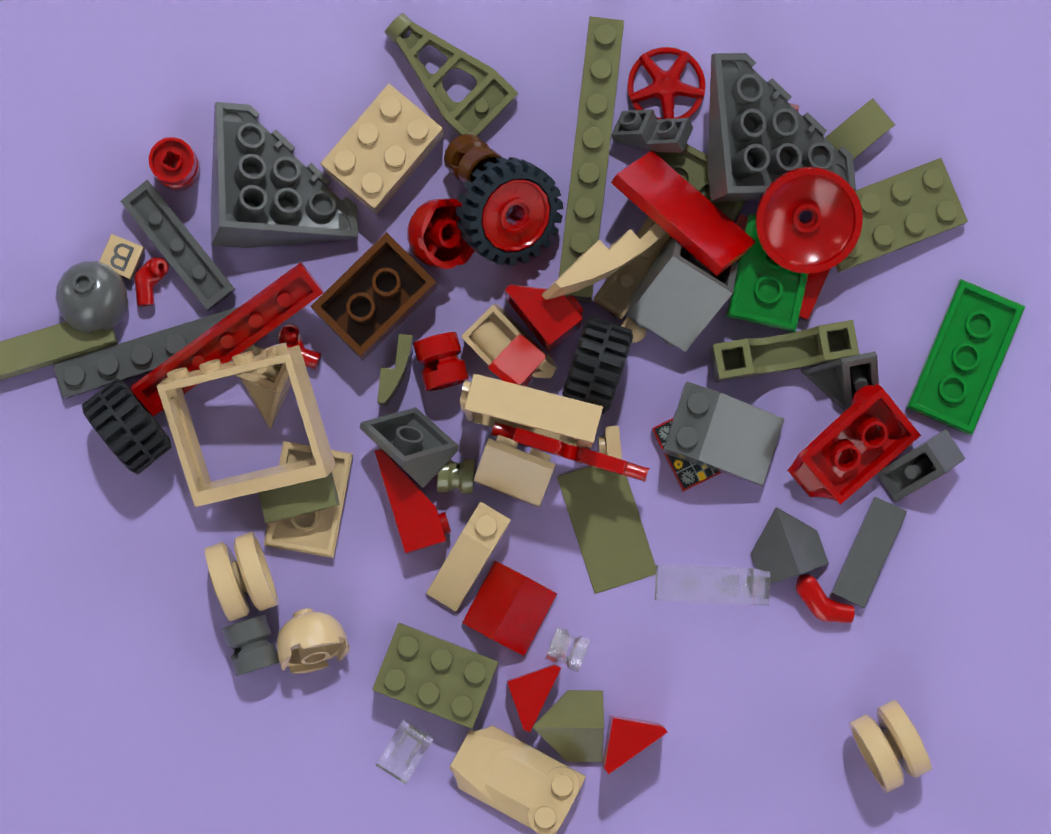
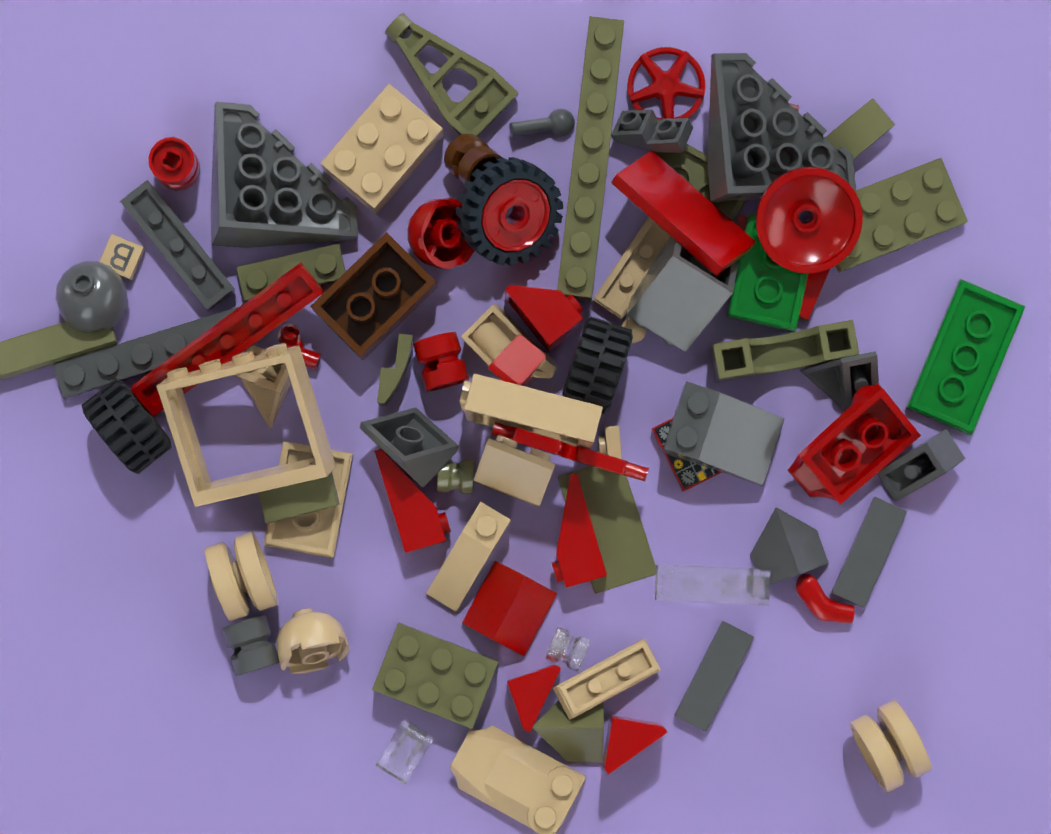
red arm [134,257,169,307] -> none
tan slope [542,223,666,300] -> none
none -> olive plate [237,244,346,303]
none -> dark grey bar [509,109,575,137]
none -> red slope [551,473,607,588]
none -> tan tile [553,639,661,720]
none -> dark grey tile [674,621,754,732]

